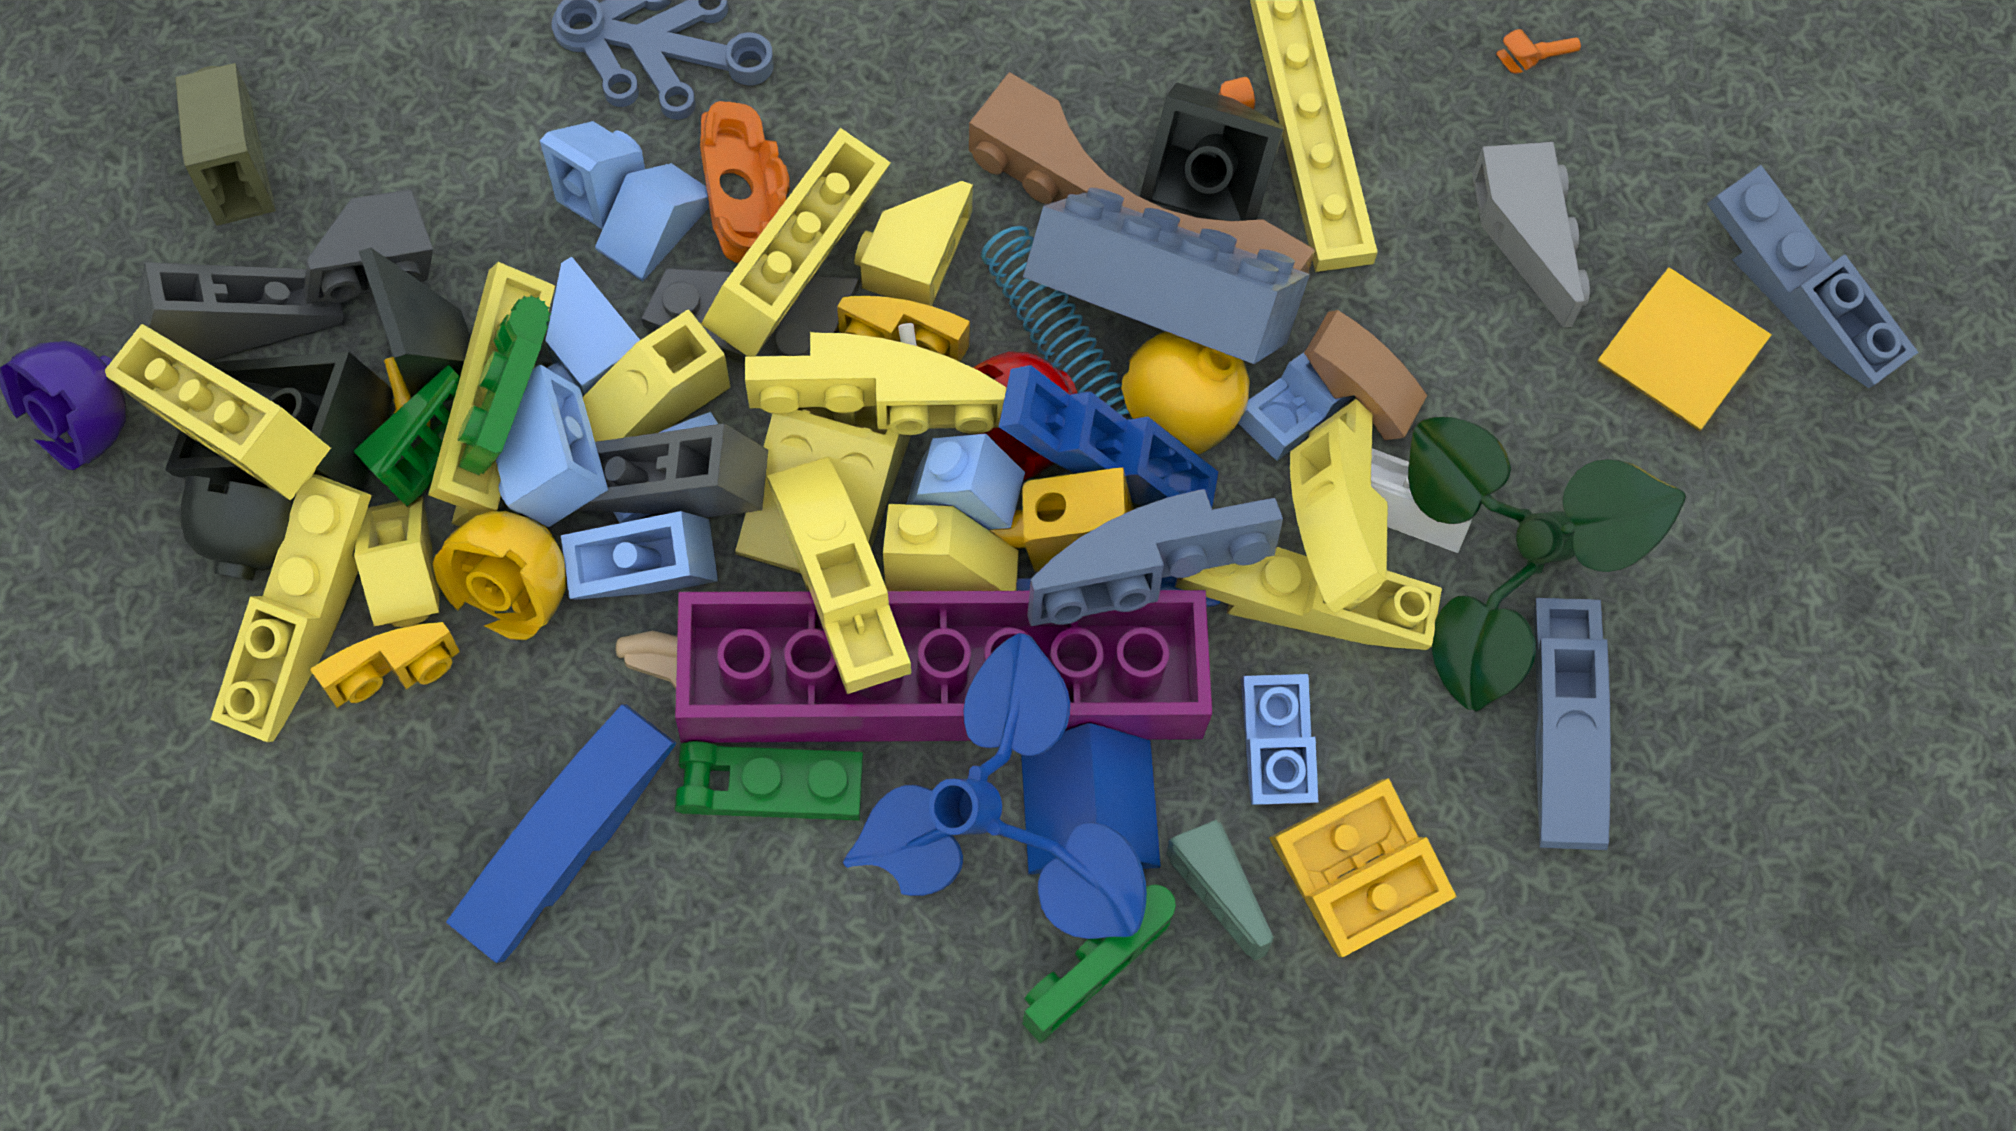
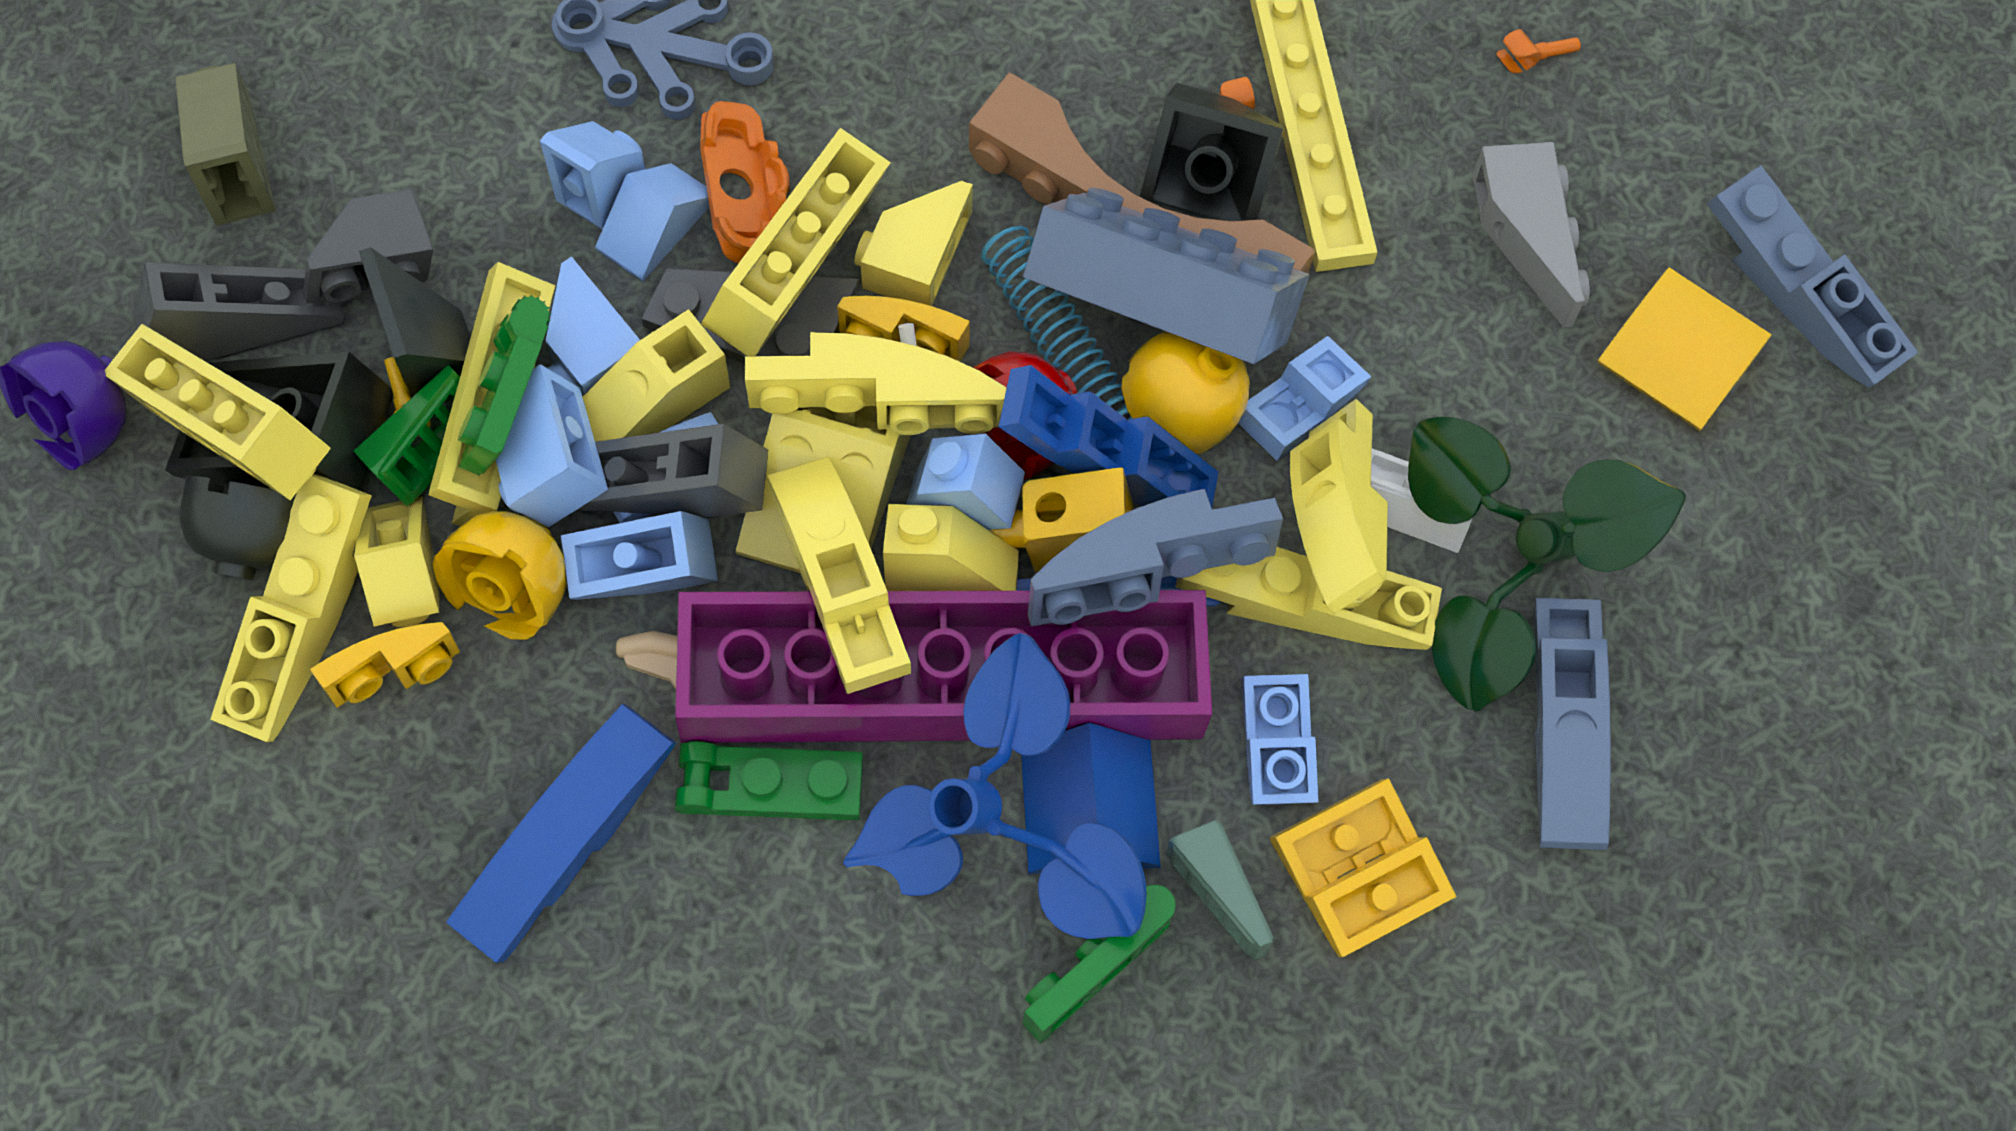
medium nougat slope [1304,310,1427,440] -> none

